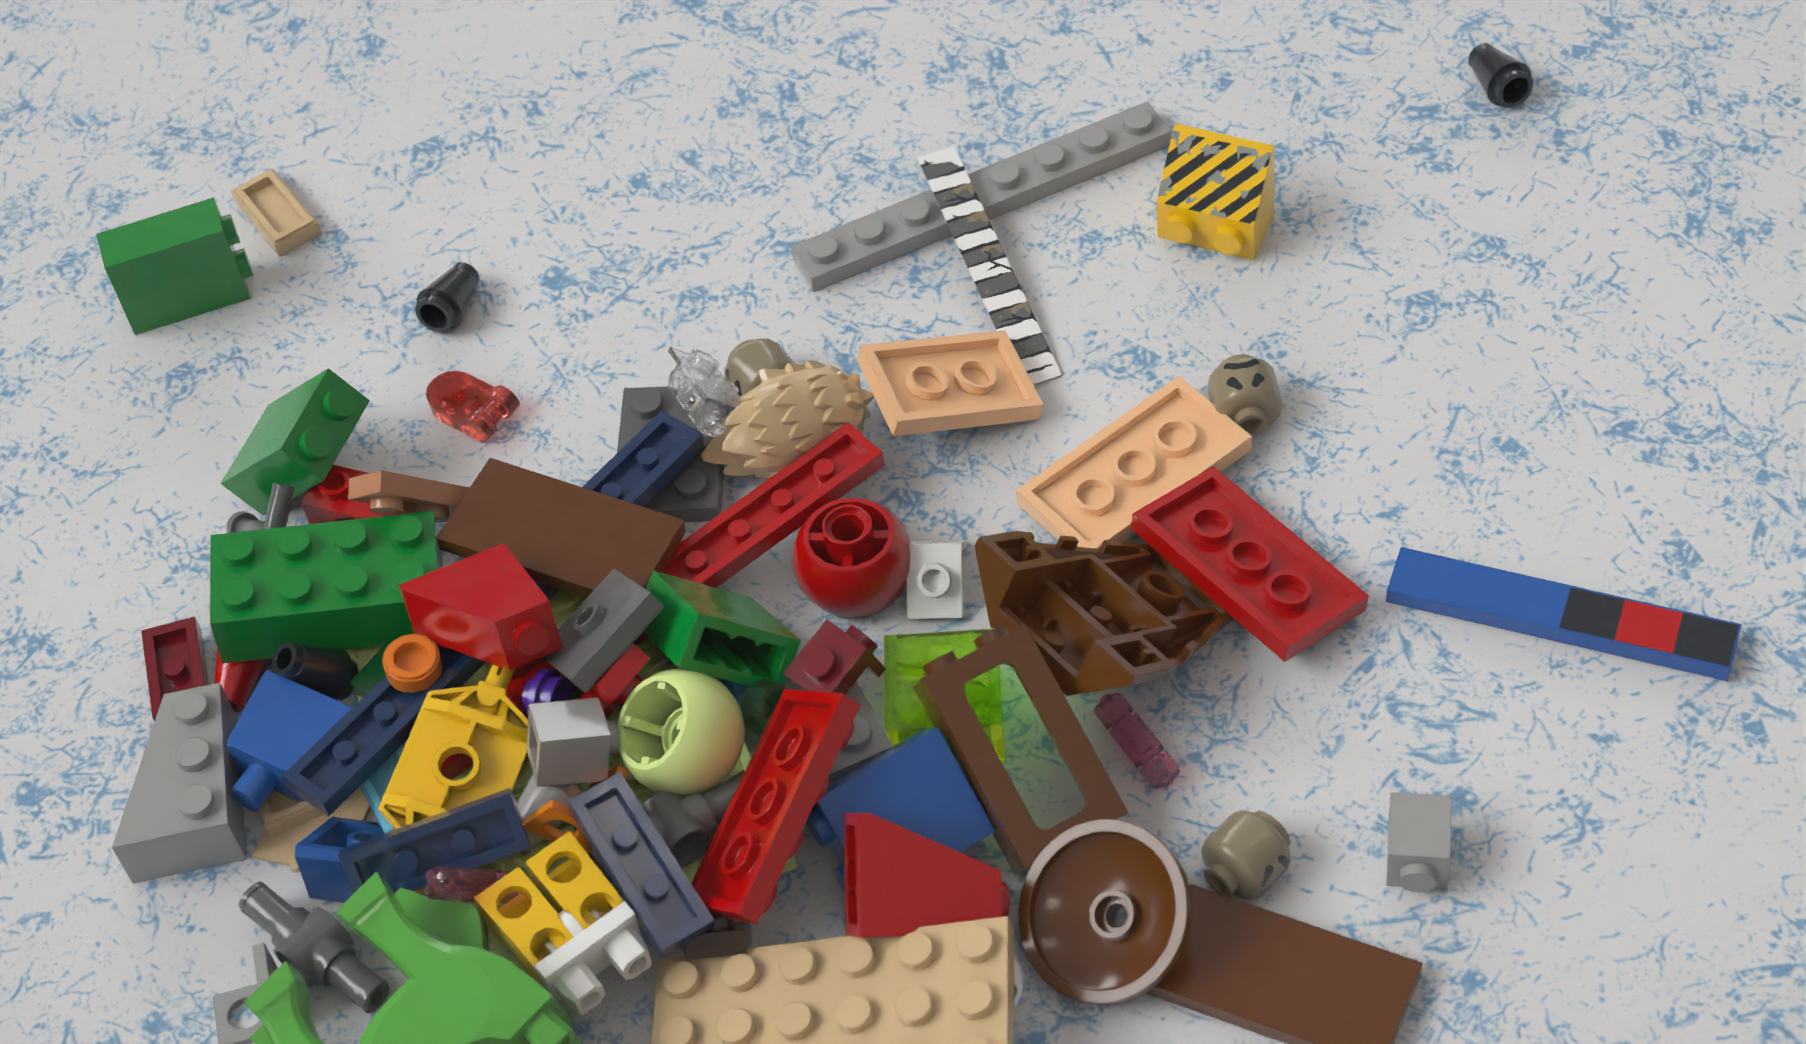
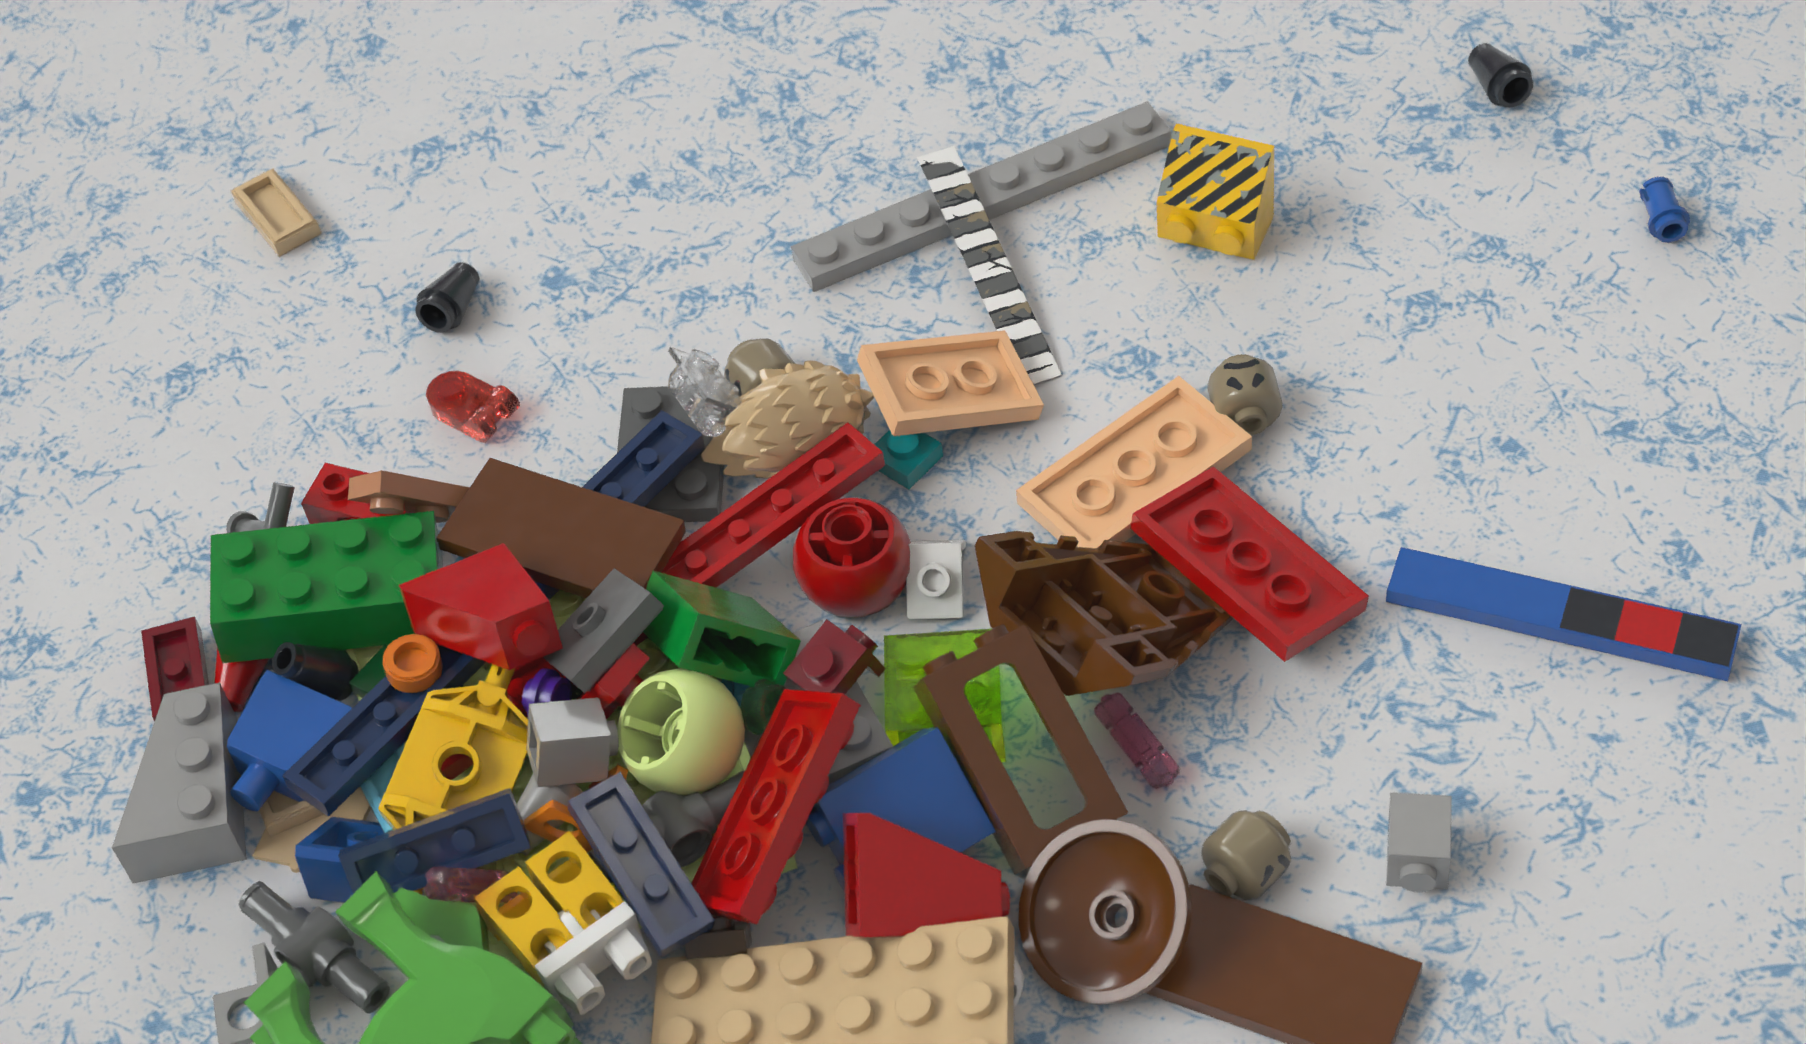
green brick [96,197,254,335] -> none
green brick [221,368,370,515] -> none
none -> teal plate [874,430,943,490]
none -> blue pin [1639,177,1690,243]

